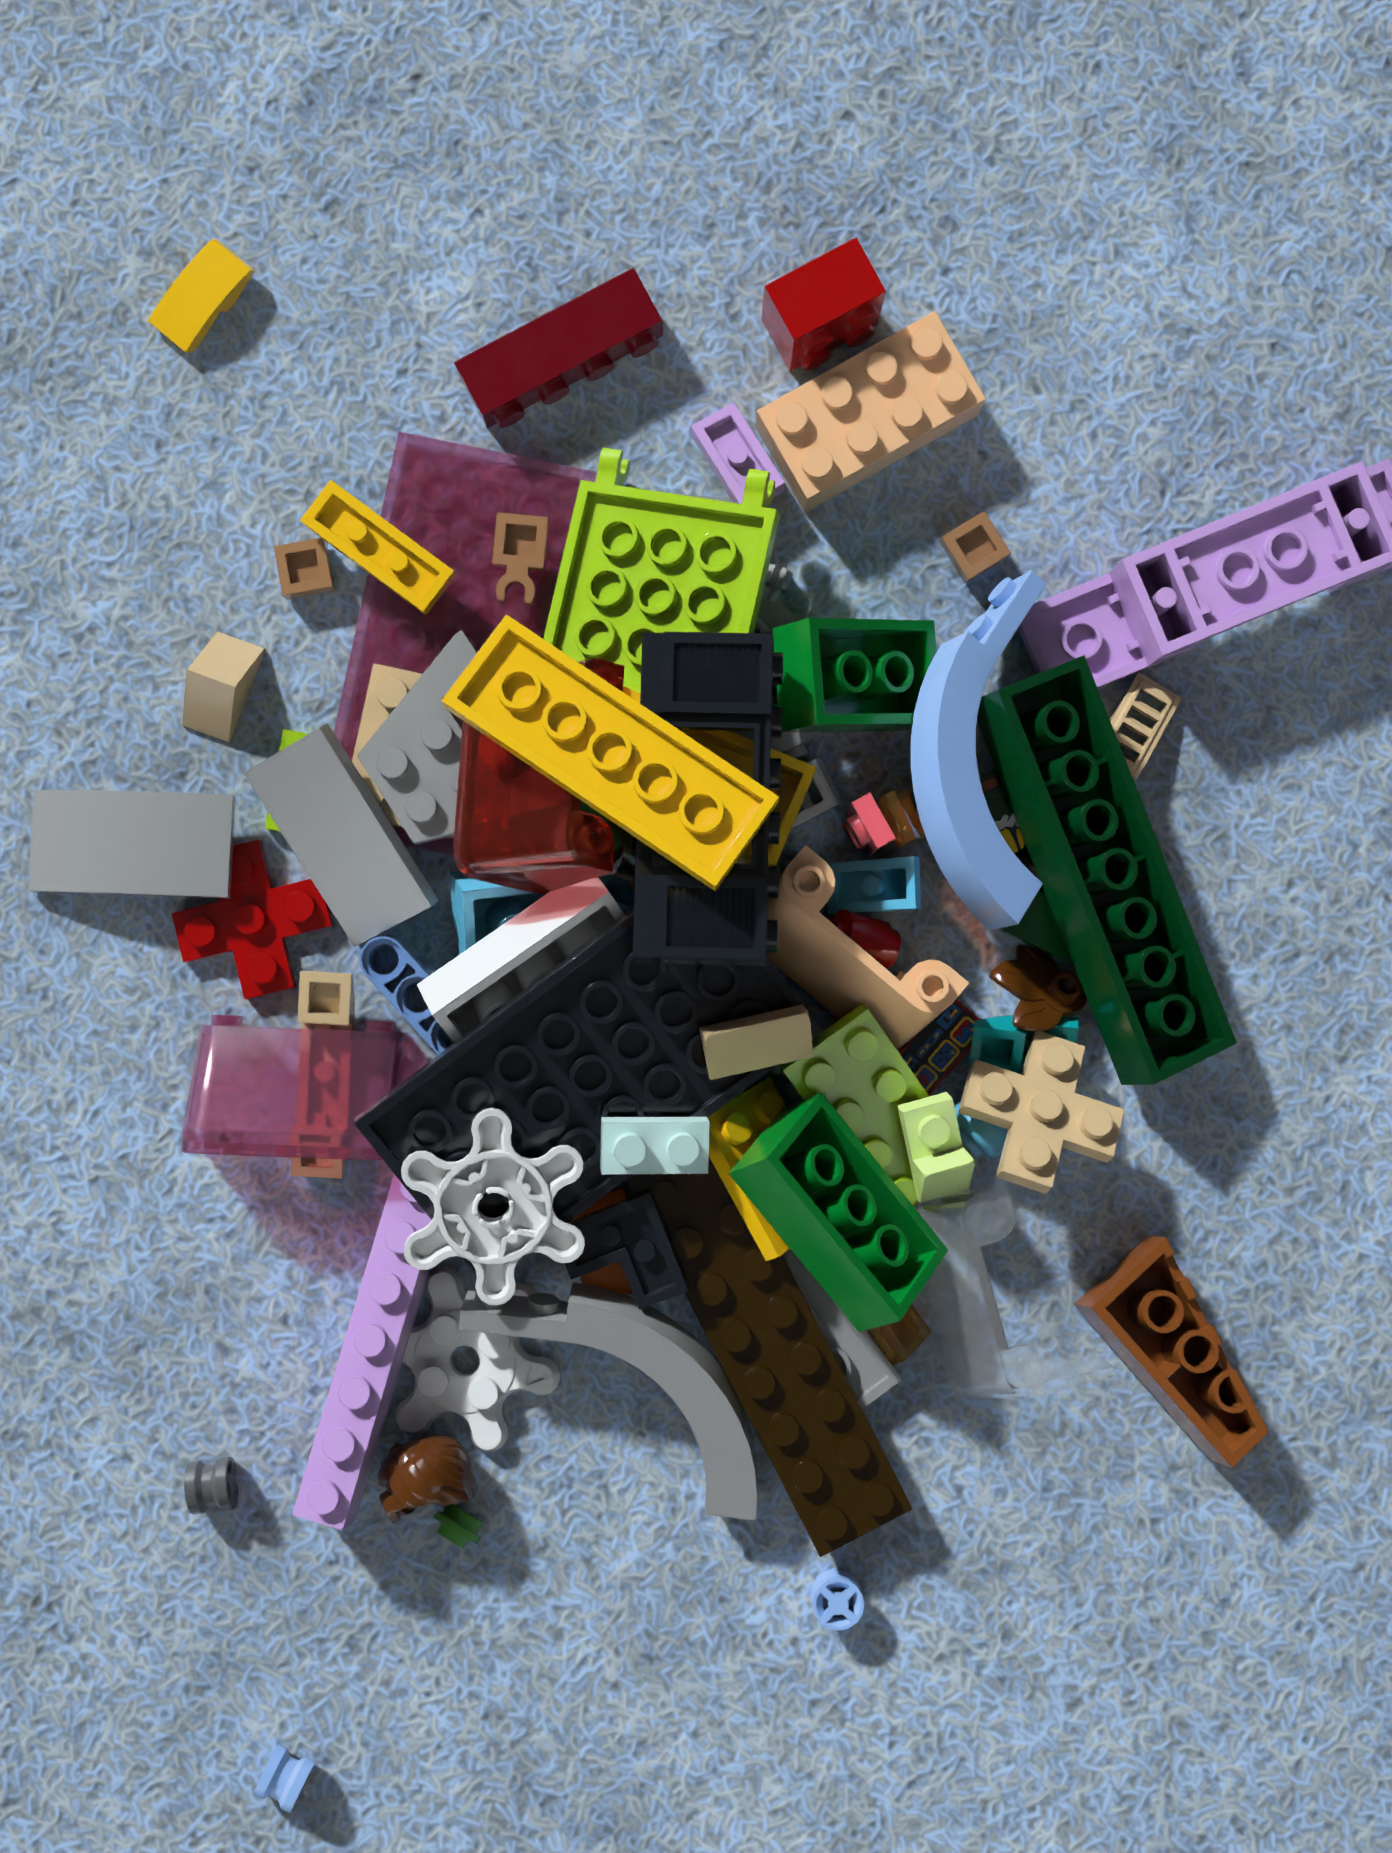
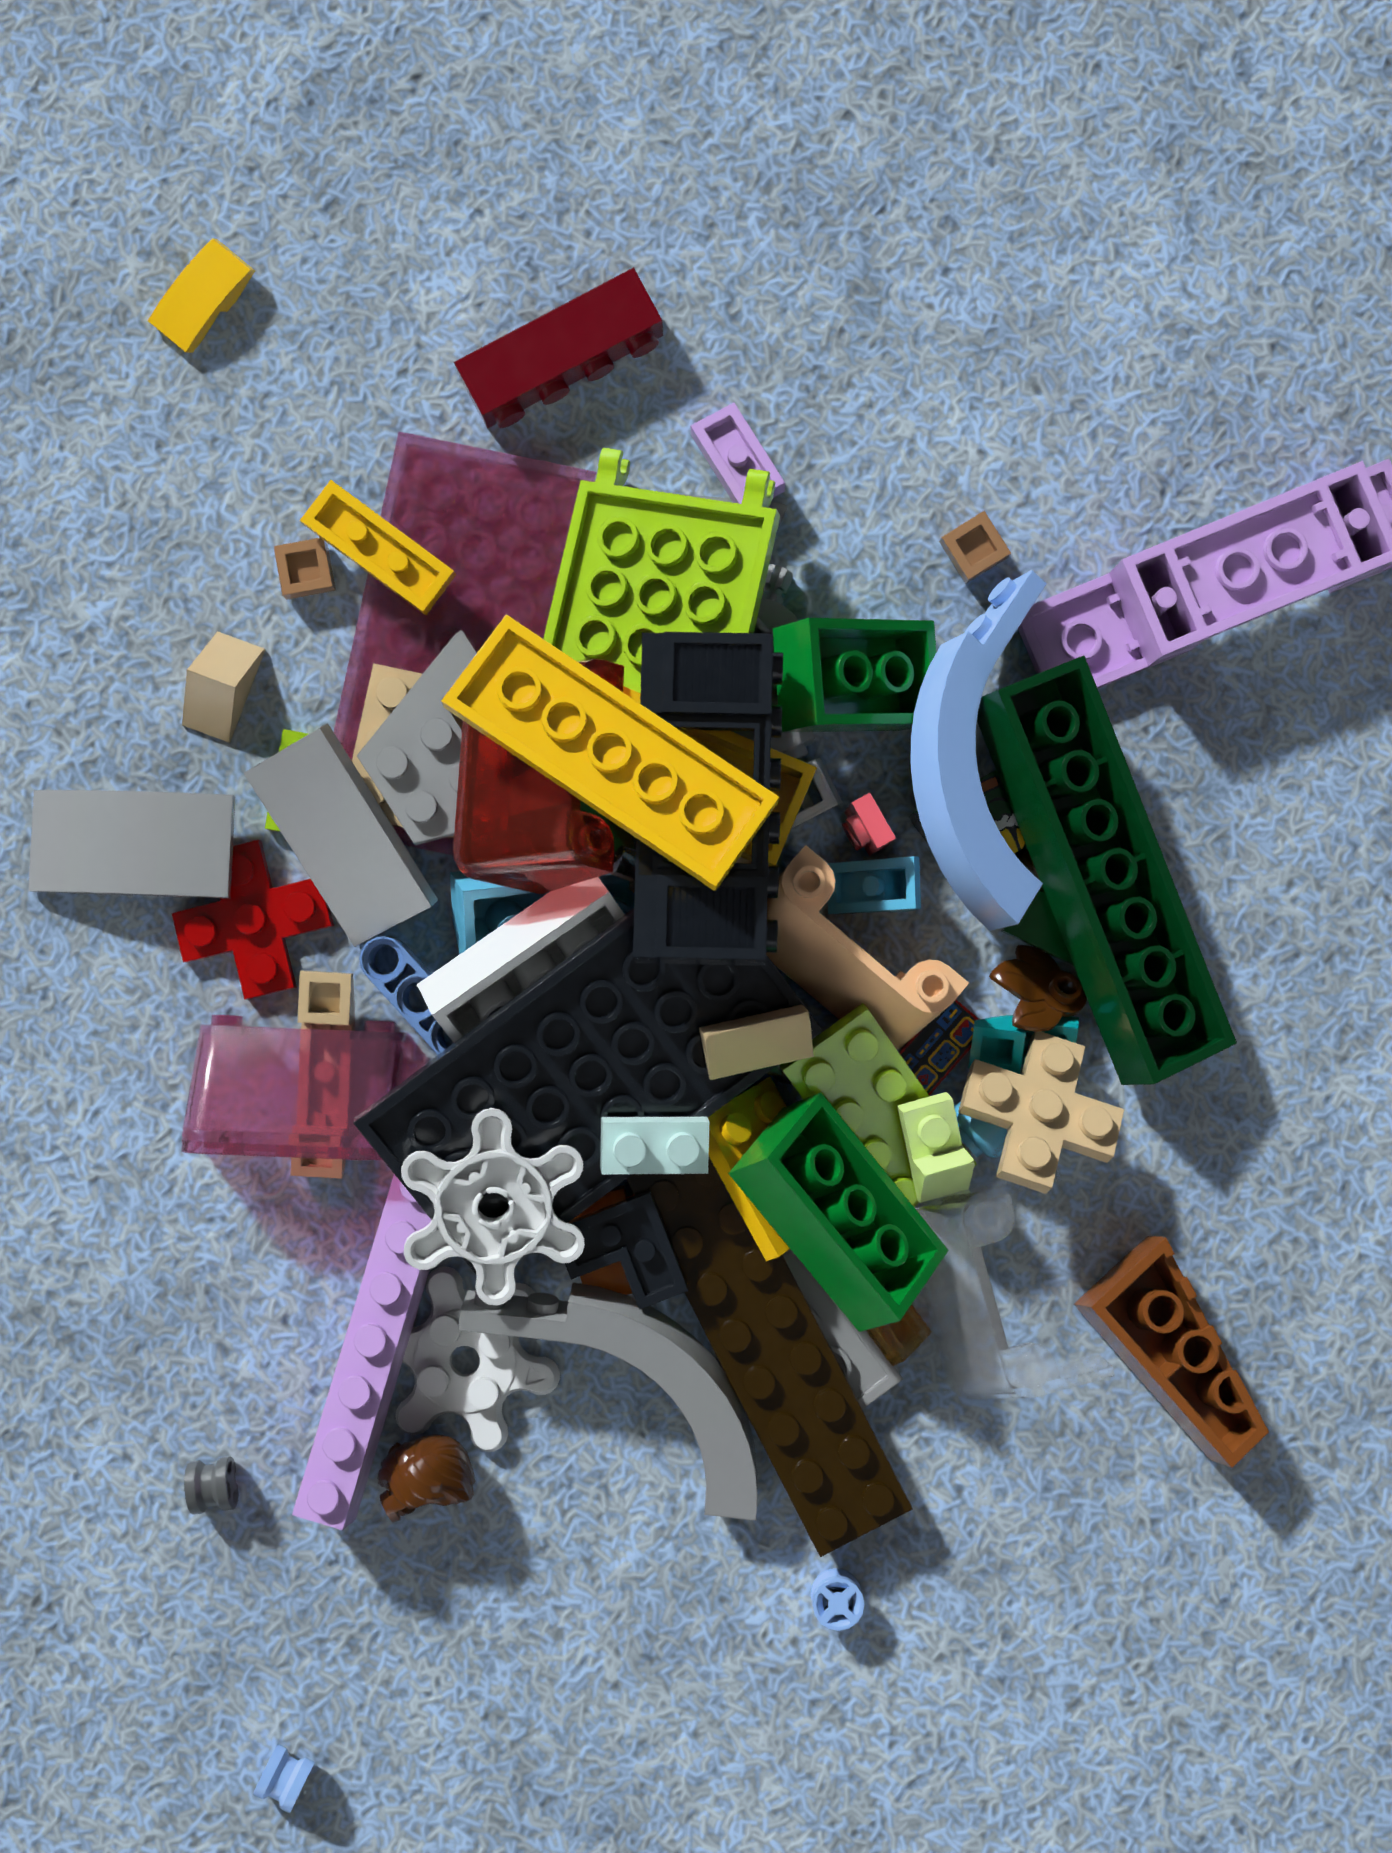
bright green plate [433,1504,483,1548] -> none
medium nougat plate [492,512,550,607] -> none
light nougat brick [755,311,986,513] -> none
red brick [761,237,886,372] -> none
red brick [828,909,901,969] -> none
clear orange slope [876,788,925,850] -> none
tan slope [1110,672,1182,782] -> none

